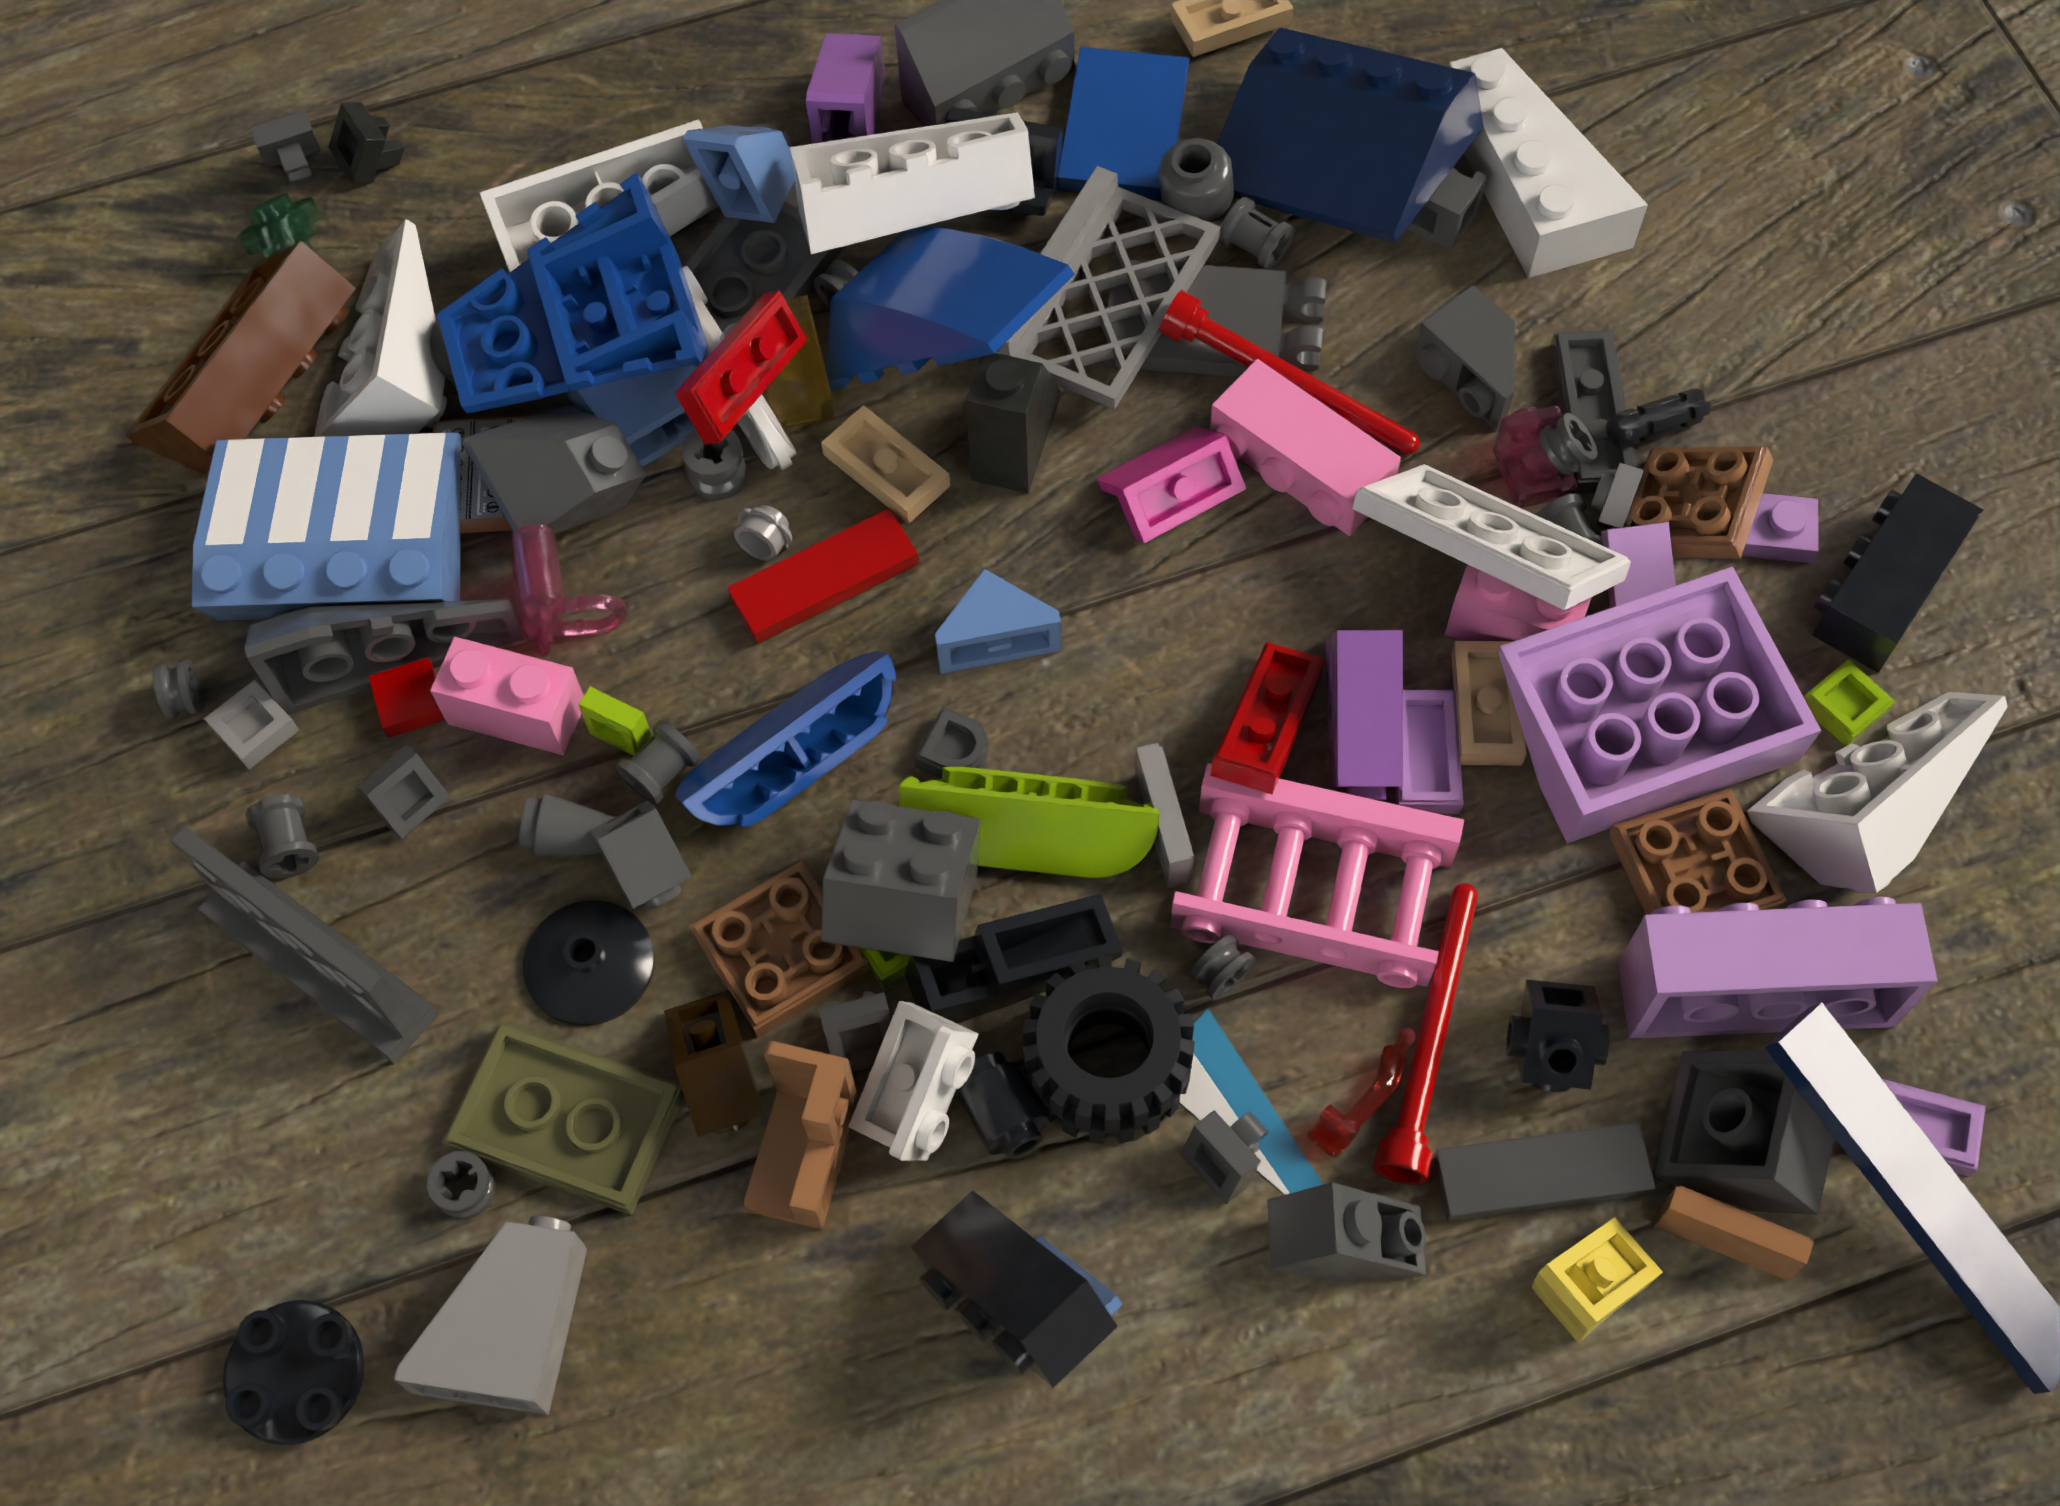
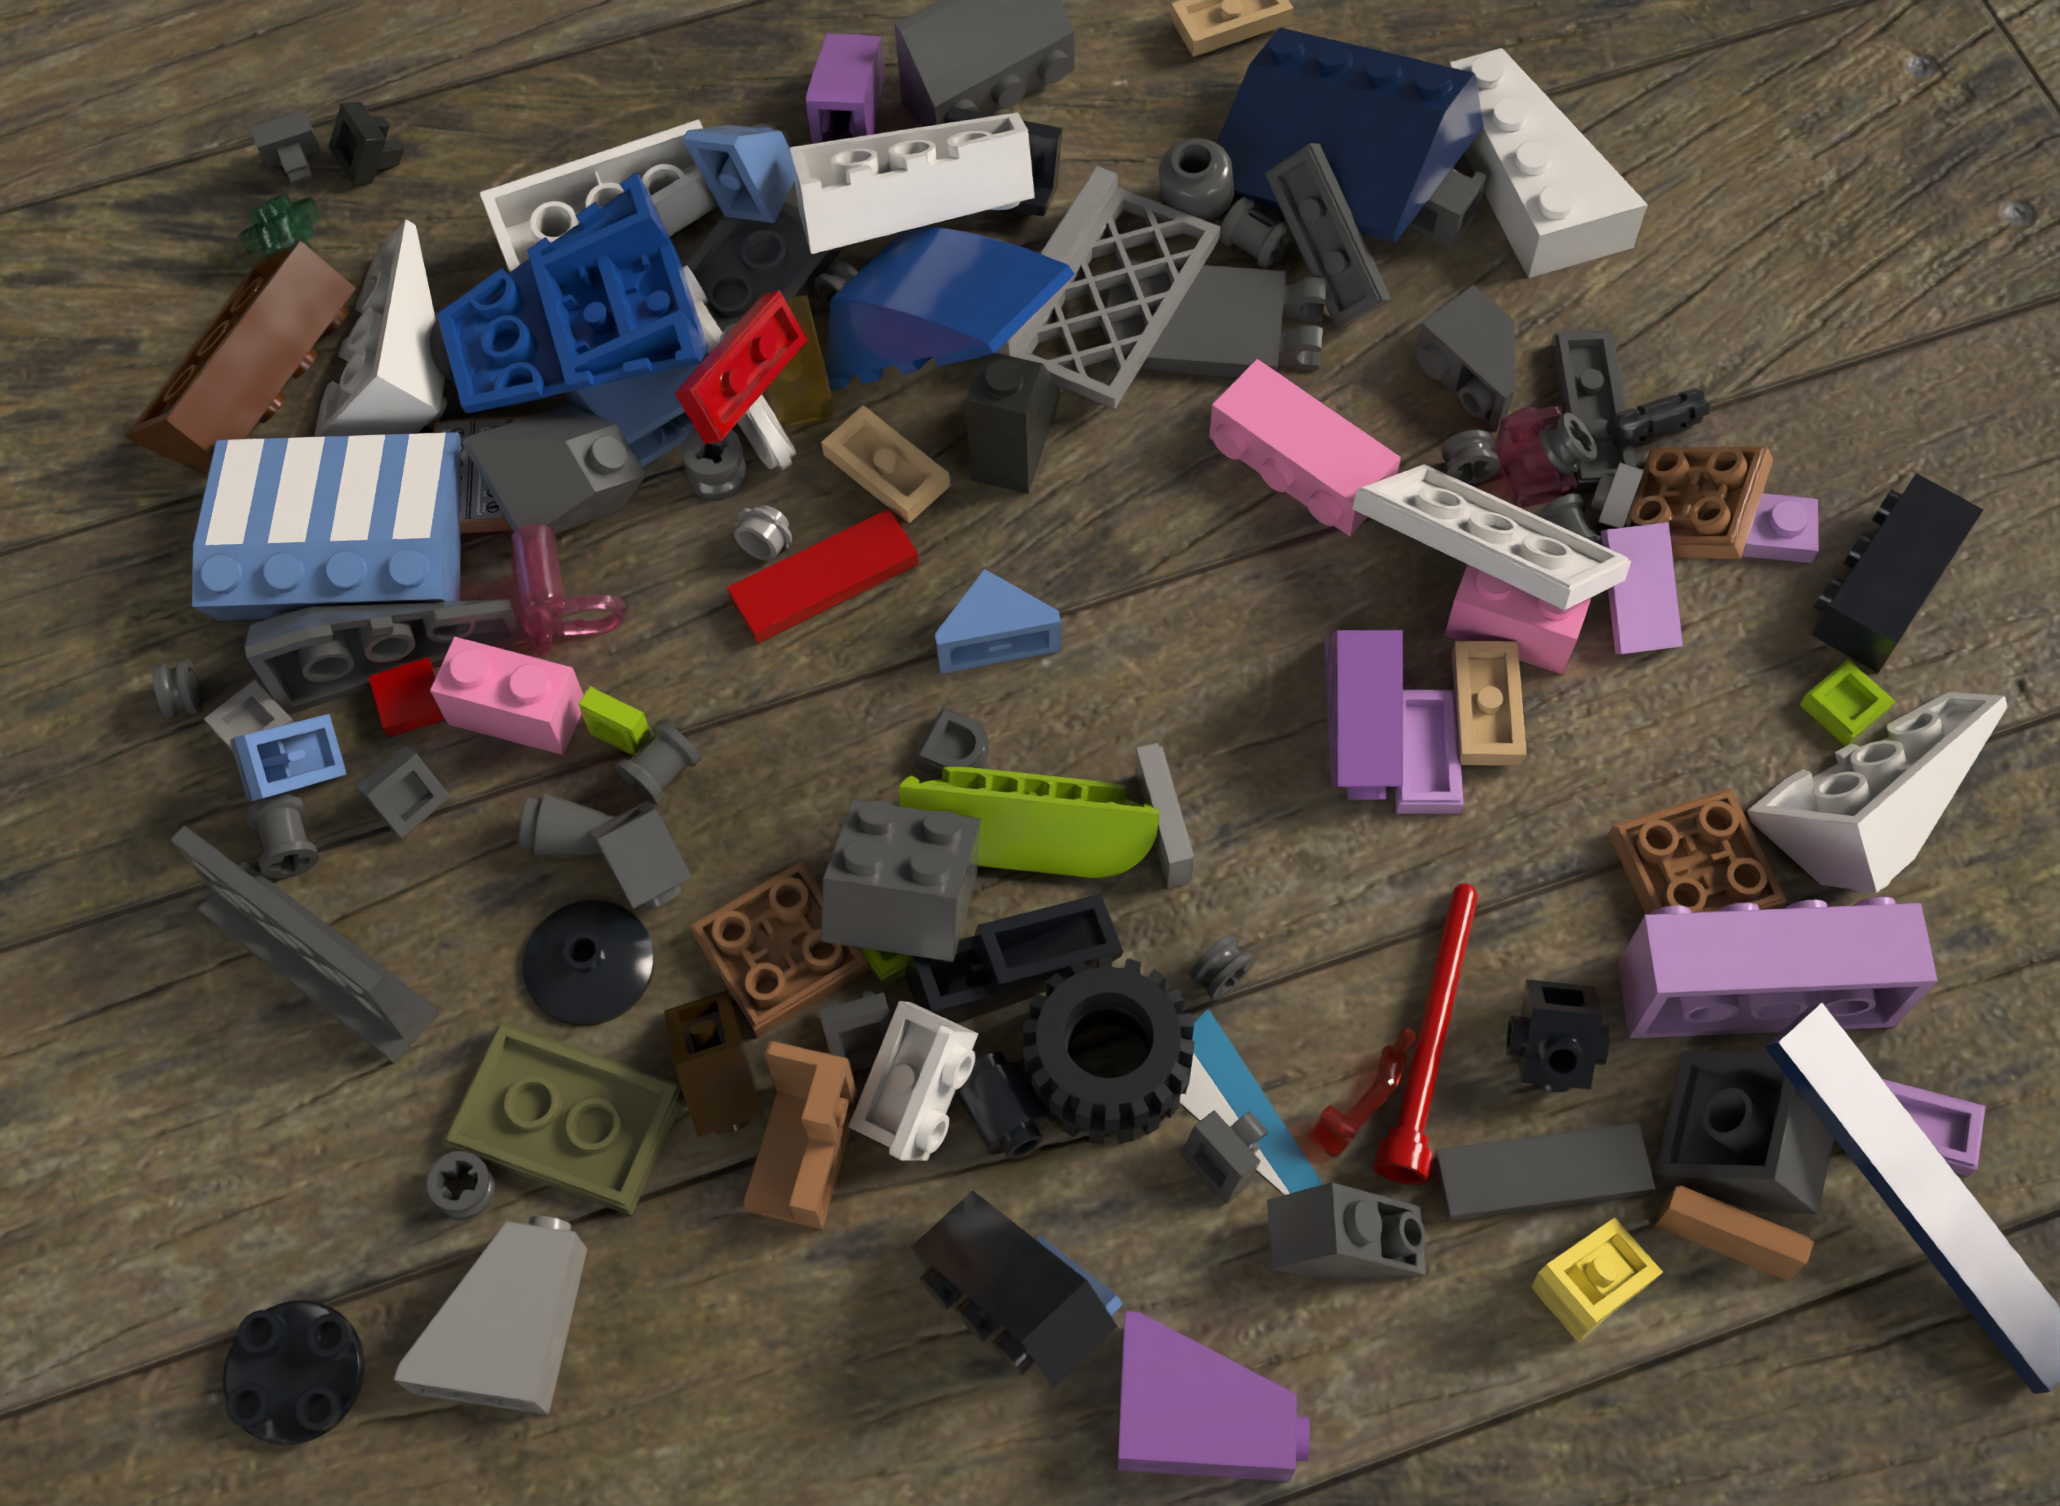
blue brick [676,651,896,827] -> none
blue tile [1058,47,1189,201] -> none
dark pink panel [1097,427,1246,543] -> none
red piece [1158,289,1420,455] -> none
bright pink fence [1170,763,1464,988] -> none
red tile [1210,642,1326,795] -> none
lavender slope [1498,567,1821,844] -> none
none -> medium blue slope [230,714,347,801]
none -> medium lavender slope [1117,1311,1310,1481]
none -> dark grey tile [1265,143,1392,329]
none -> dark grey bush [1441,430,1501,485]

